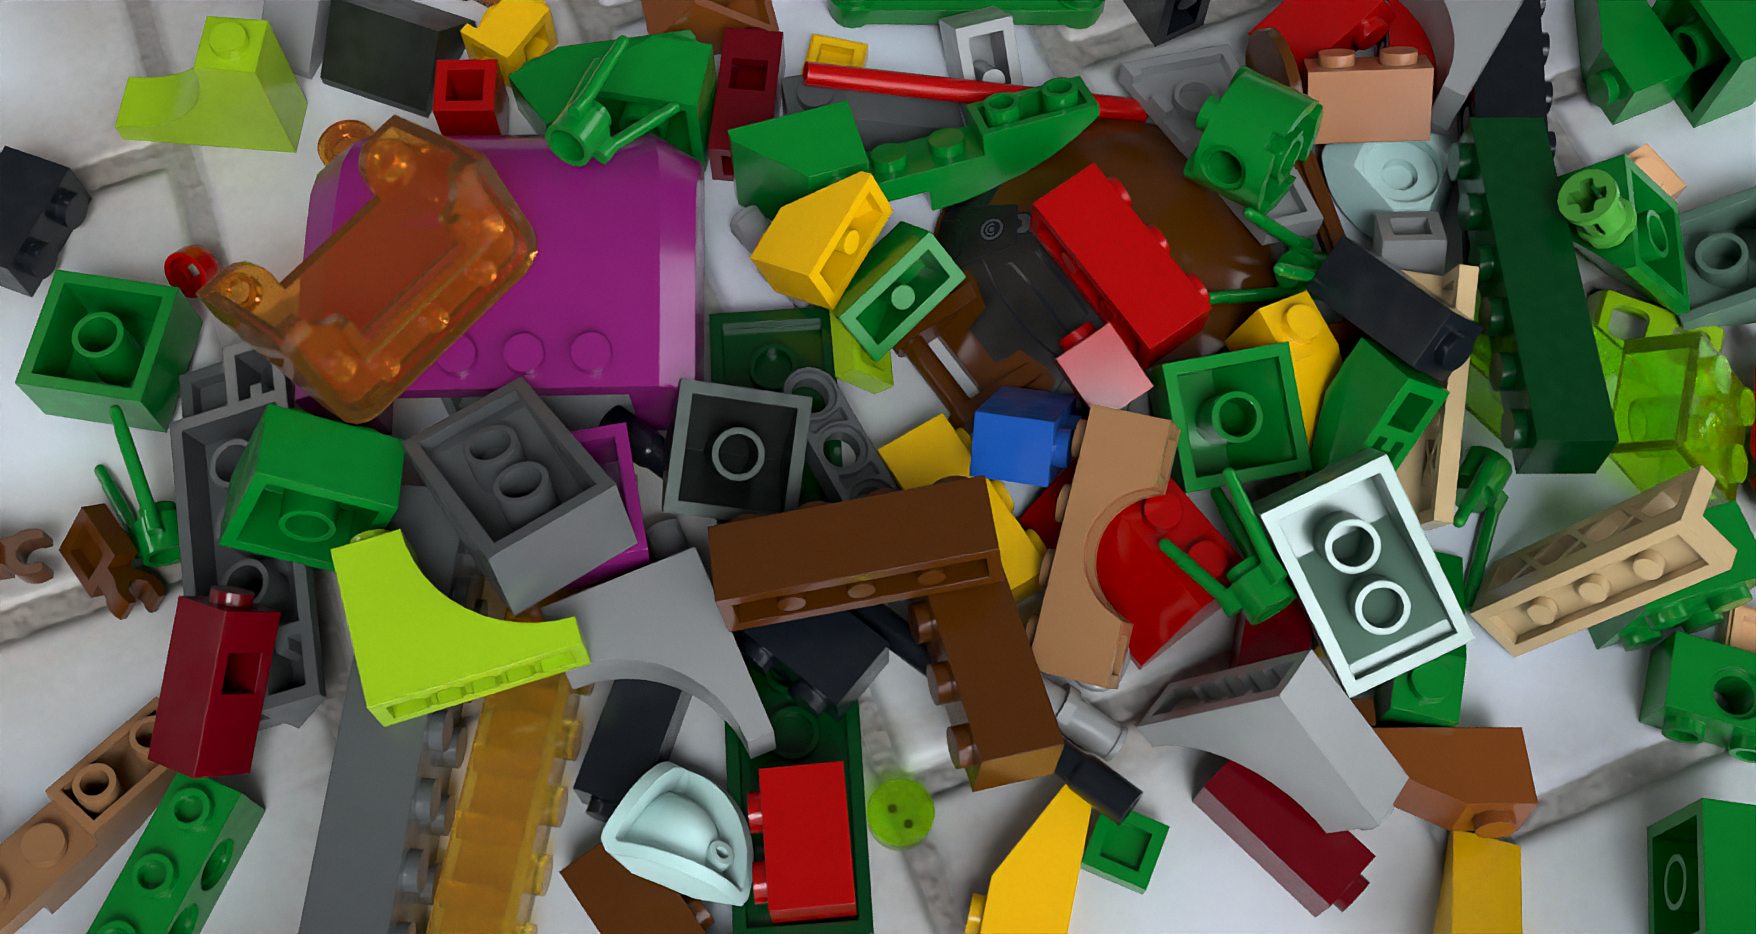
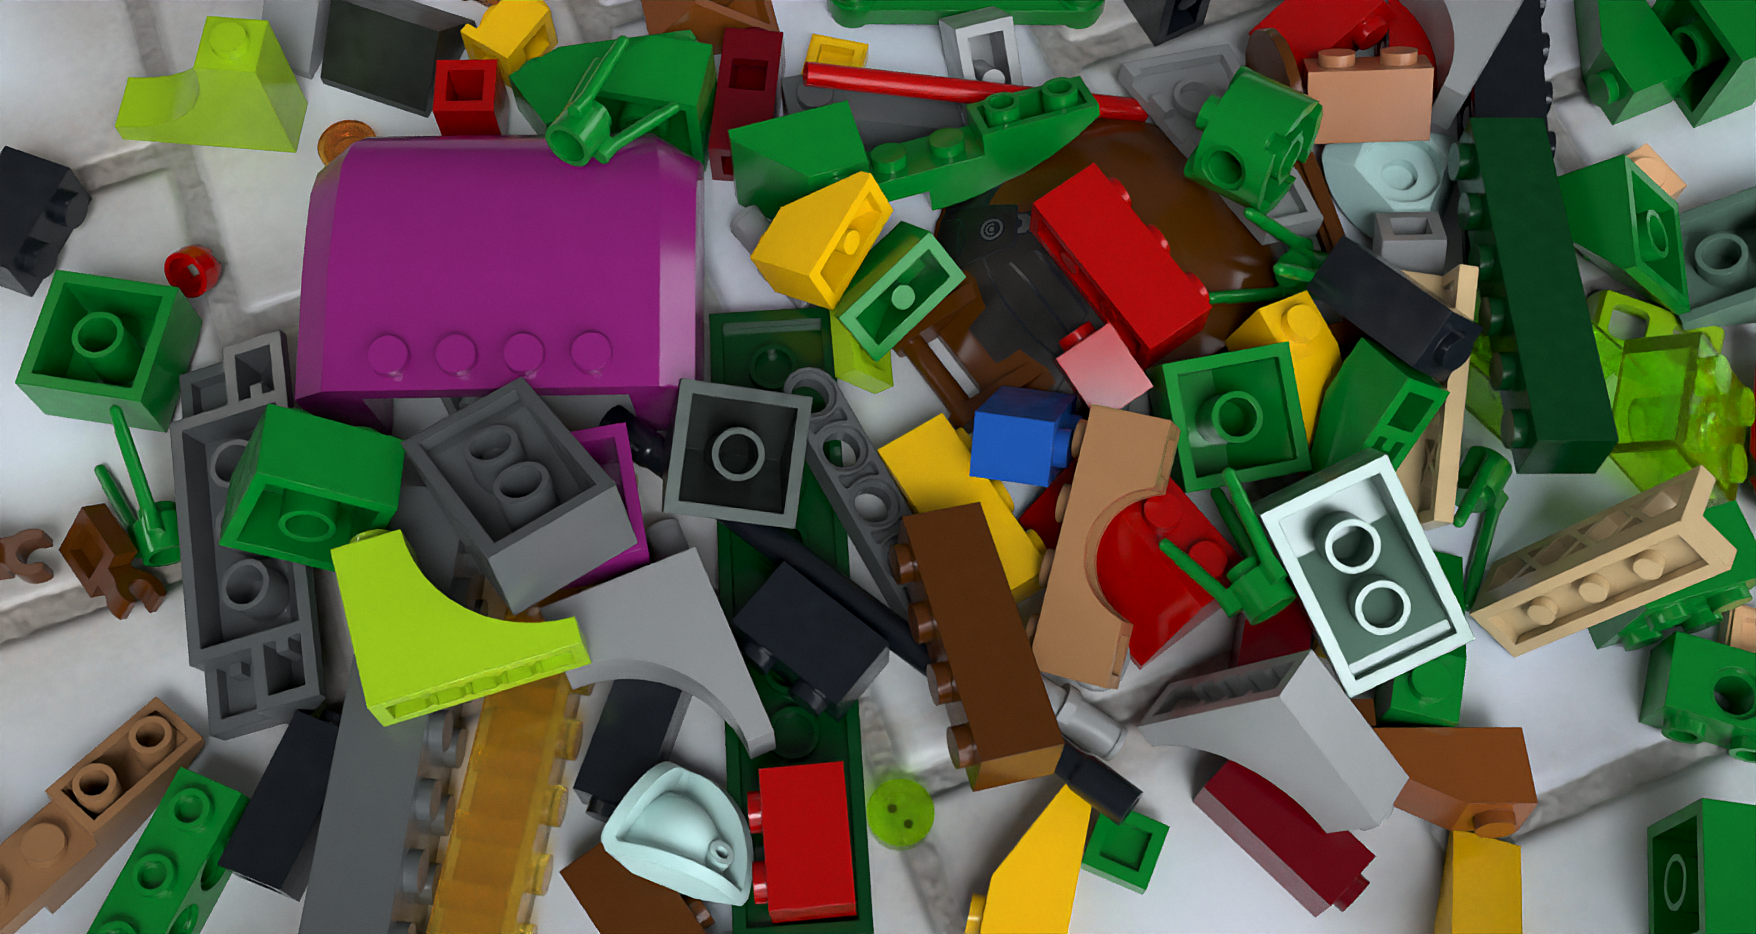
dark red brick [148,585,281,779] -> none
clear orange windscreen [195,114,537,424] -> none
reddish brown brick [707,475,1005,632] -> none
bright green bush [1557,169,1637,249] -> none
none -> black brick [217,710,341,902]

